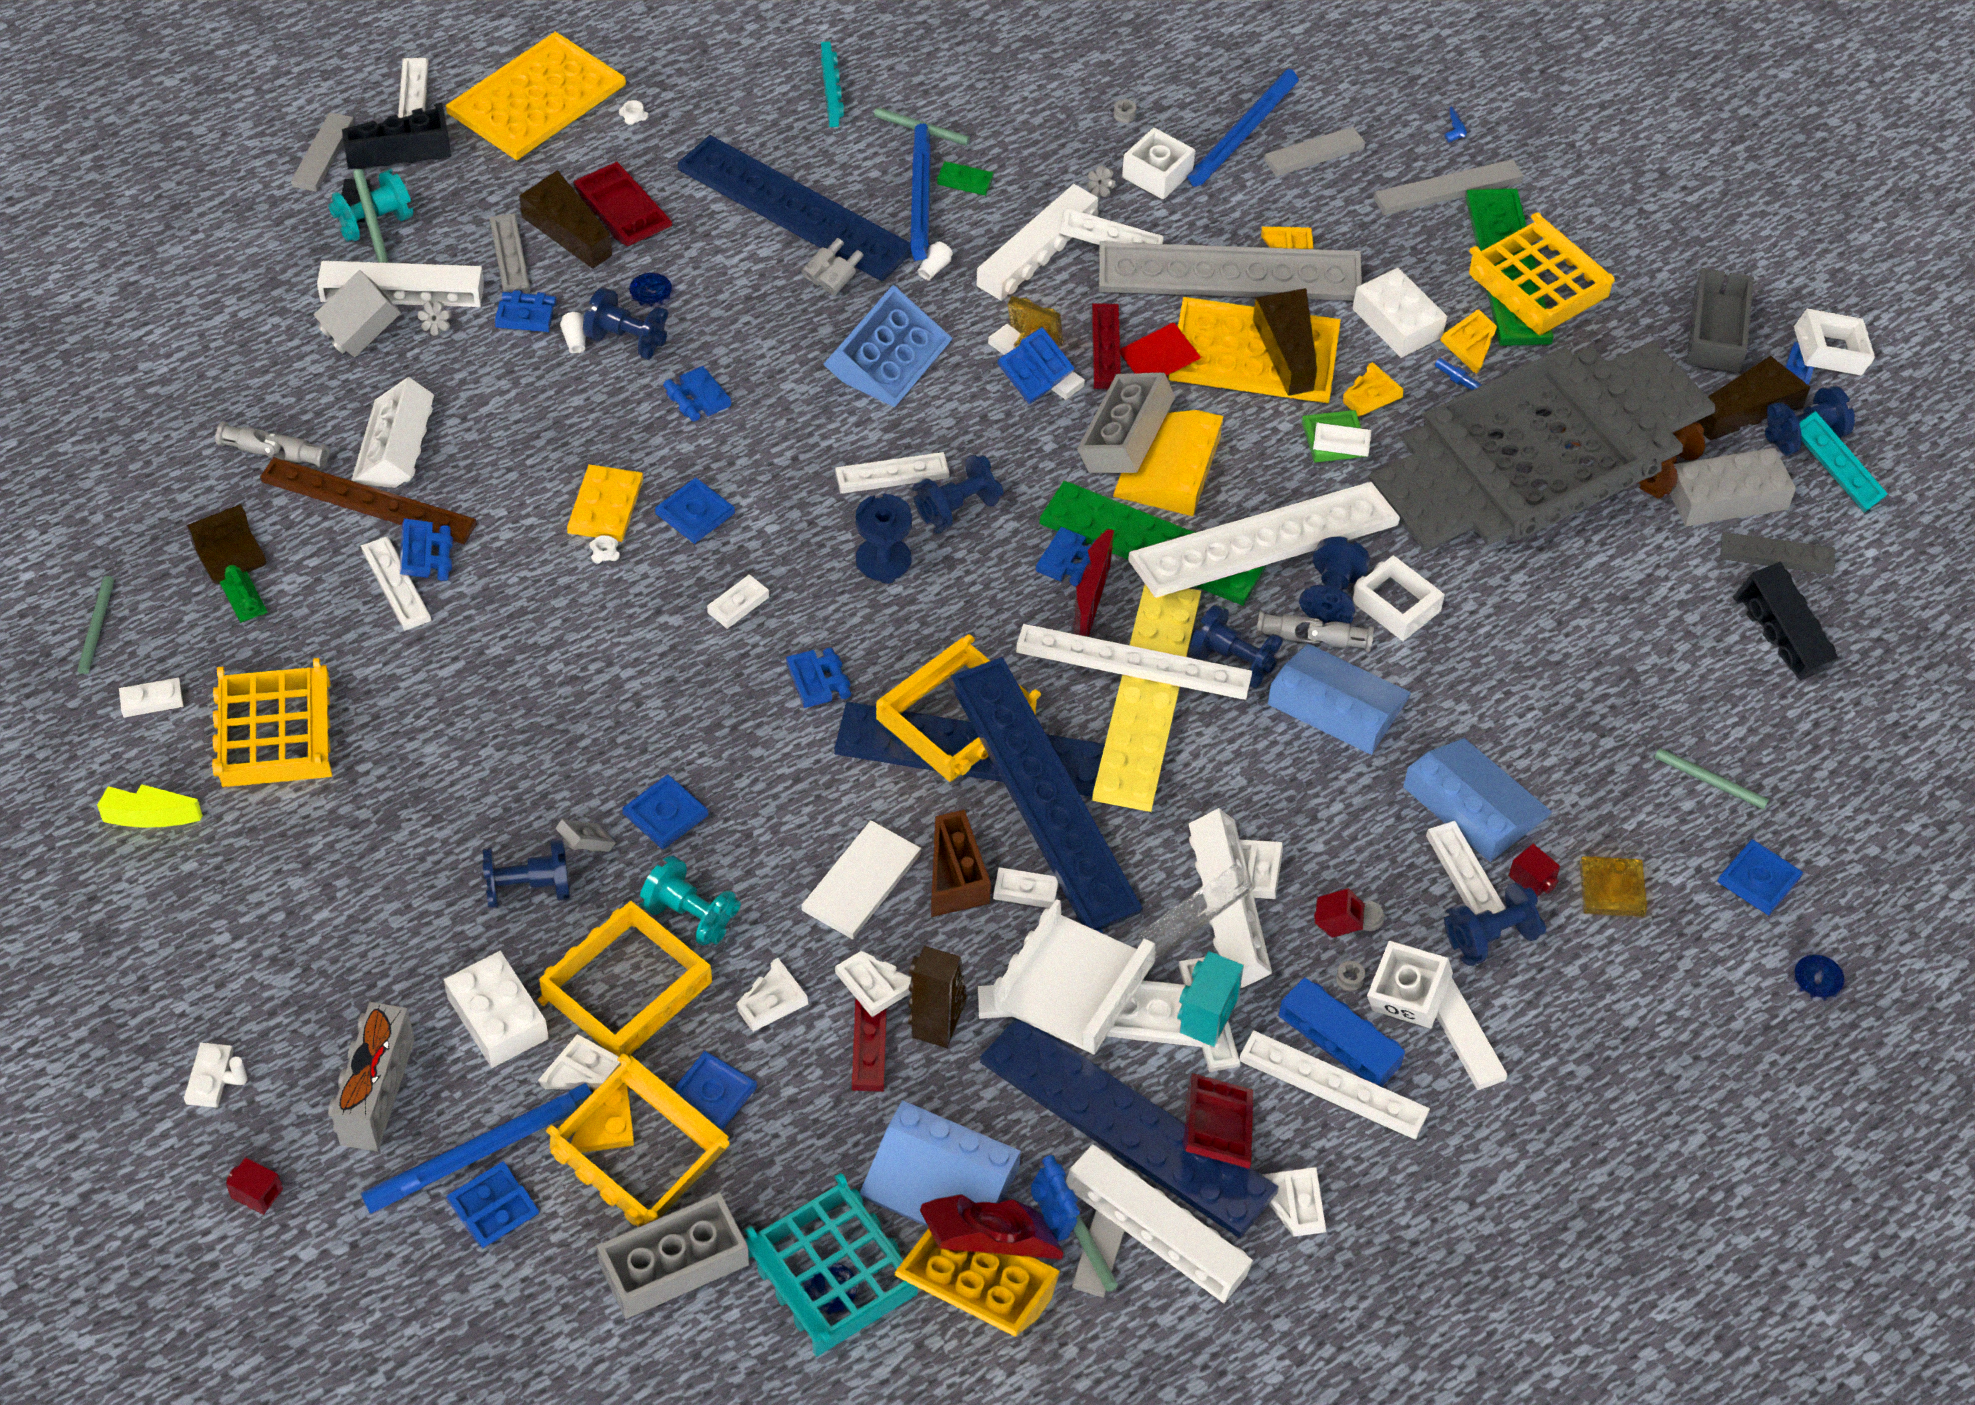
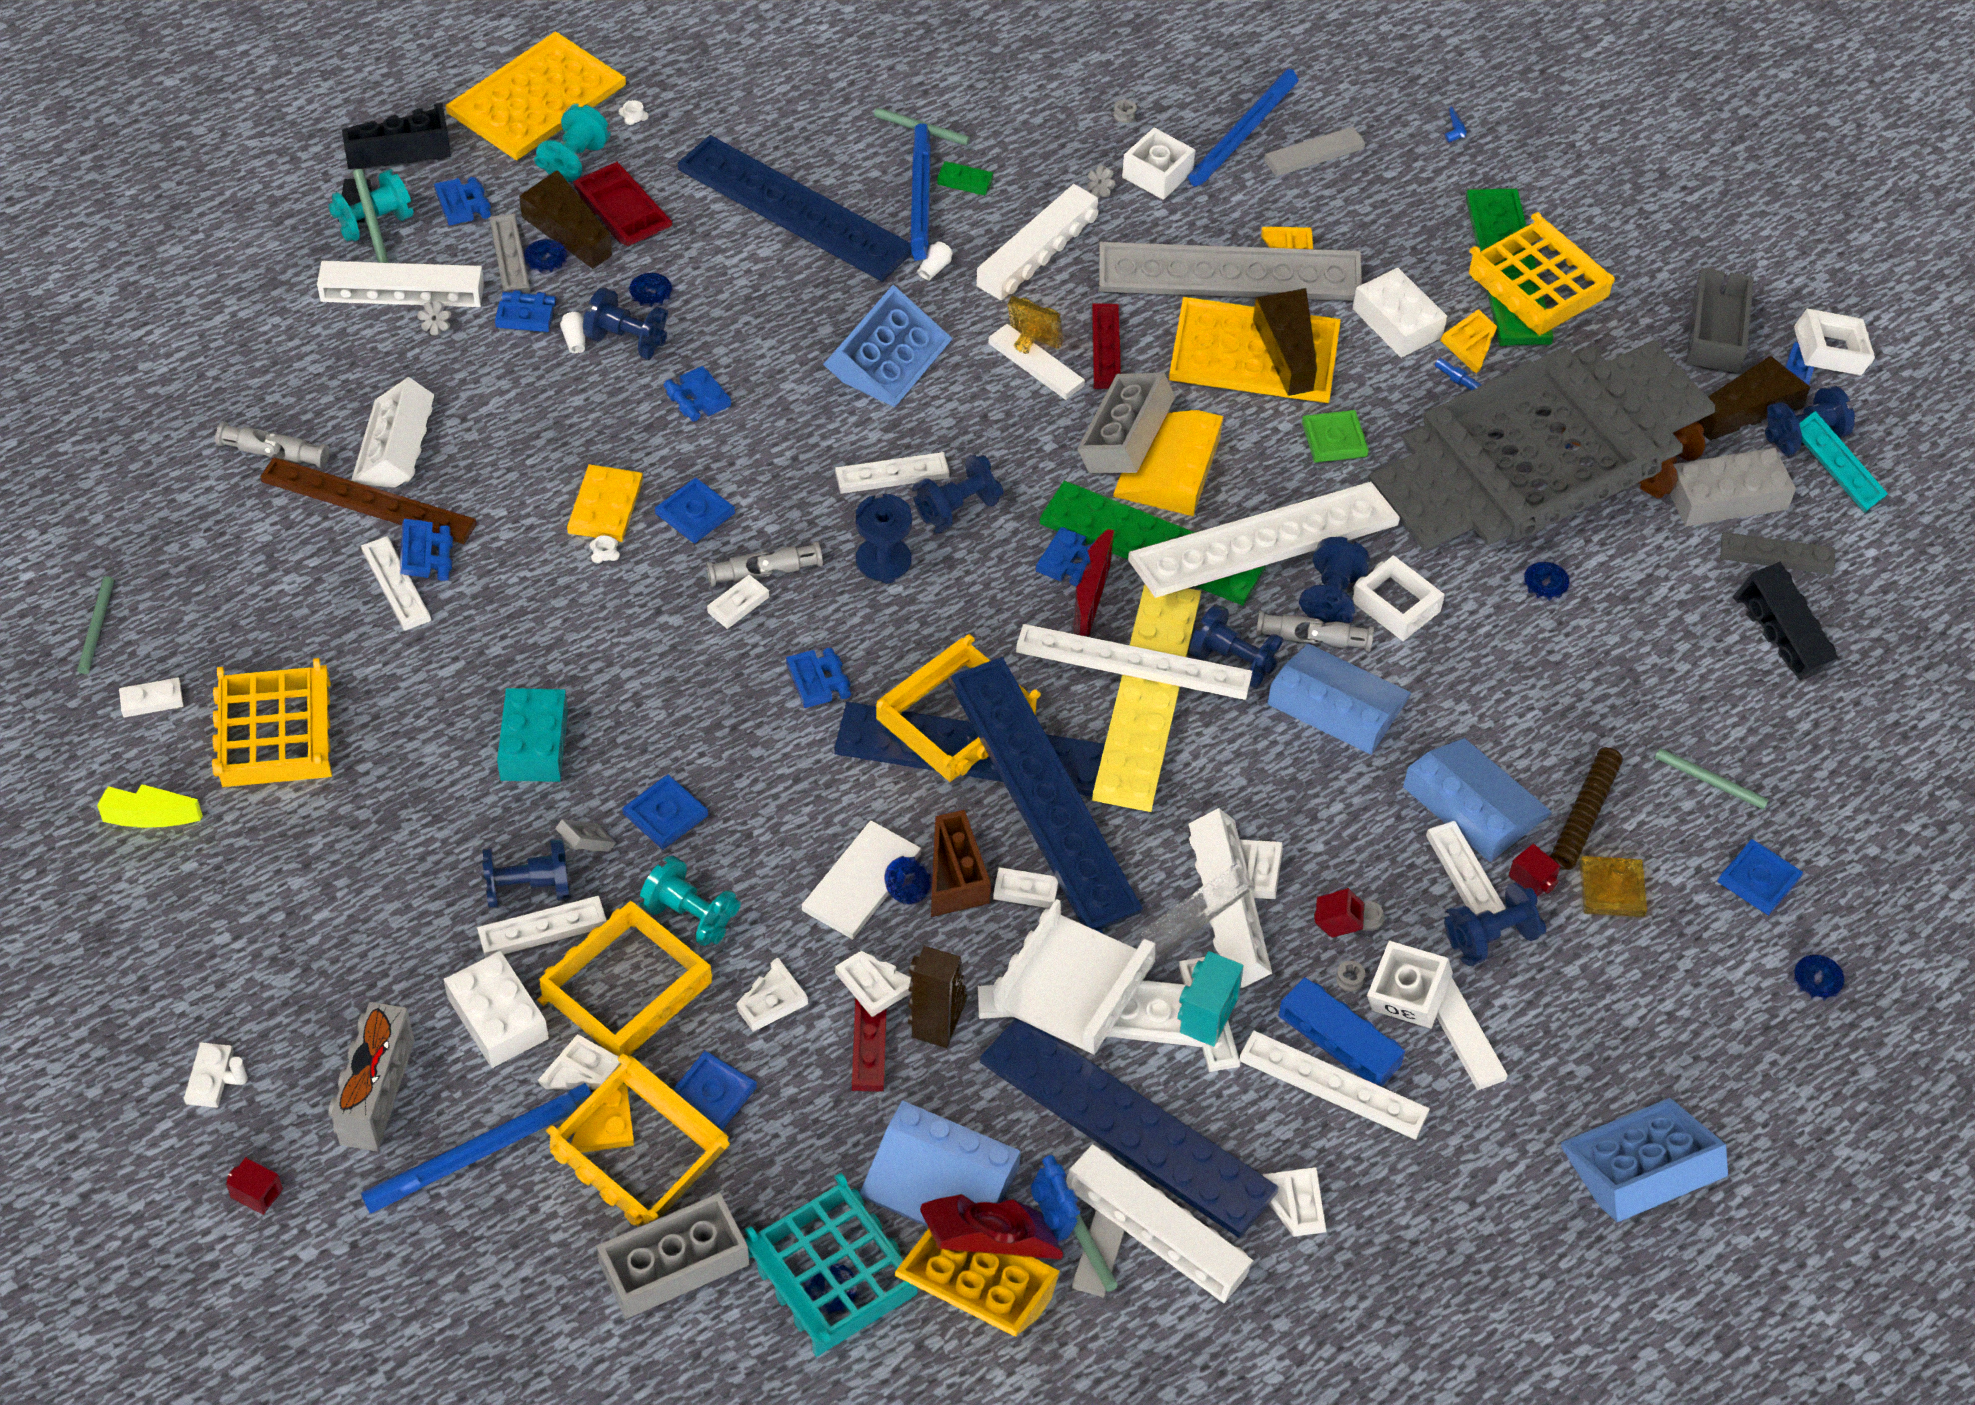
dark brown bracket [187,504,267,584] -> none
green hinge [220,565,268,623] -> none
light grey tile [291,112,354,192] -> none
light grey brick [314,270,401,357] -> none
white tile [398,58,429,118] -> none
blue slope [446,1161,540,1249] -> none
light grey piece [801,238,864,296] -> none
teal plate [821,41,844,127] -> none
blue slope [997,327,1075,405] -> none
white tile [1059,208,1164,245] -> none
red sticker [1120,322,1201,376] -> none
dark red slope [1182,1073,1253,1168] -> none
white tile [1313,423,1371,457] -> none
yellow wing [1343,362,1403,417] -> none
light grey tile [1374,159,1524,215] -> none
none -> blue plate [434,177,491,226]
none -> white plate [477,896,607,958]
none -> teal brick [497,688,568,782]
none -> clear blue gear [524,239,566,273]
none -> teal piece [534,104,611,183]
none -> light grey piece [706,541,823,587]
none -> clear blue gear [884,856,931,905]
none -> clear blue gear [1523,562,1570,601]
none -> dark brown piece [1550,747,1623,870]
none -> medium blue slope [1561,1098,1728,1222]

